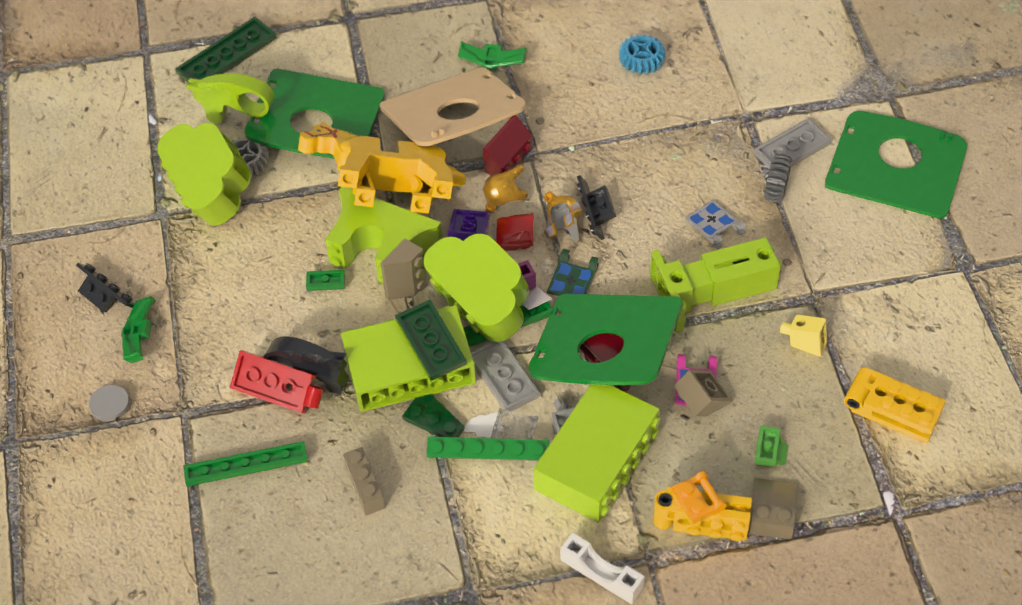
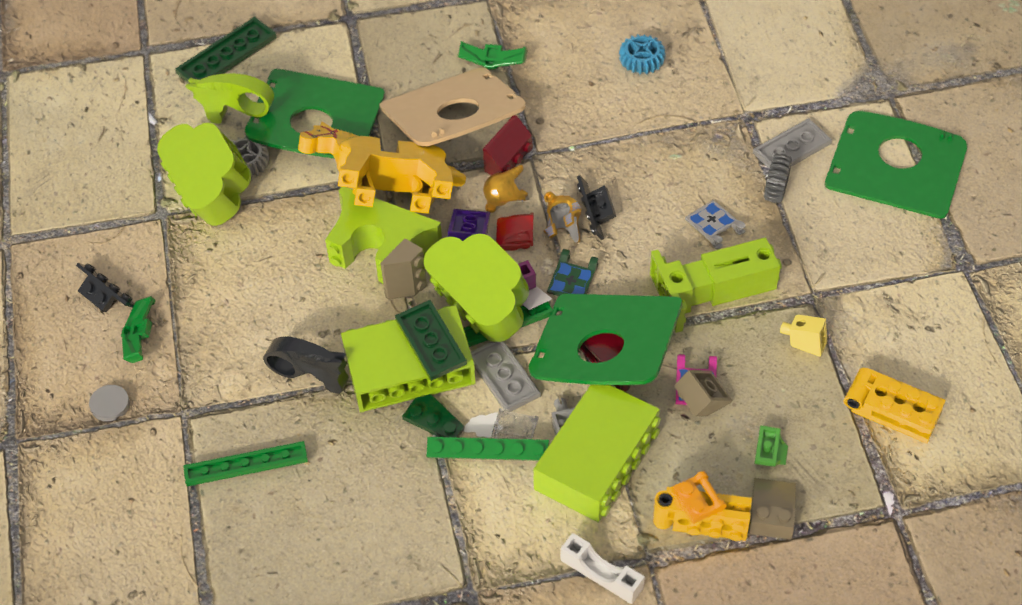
hinge [229,350,324,413] -> none
green plate [306,270,345,291] -> none
dark tan brick [343,447,385,516] -> none

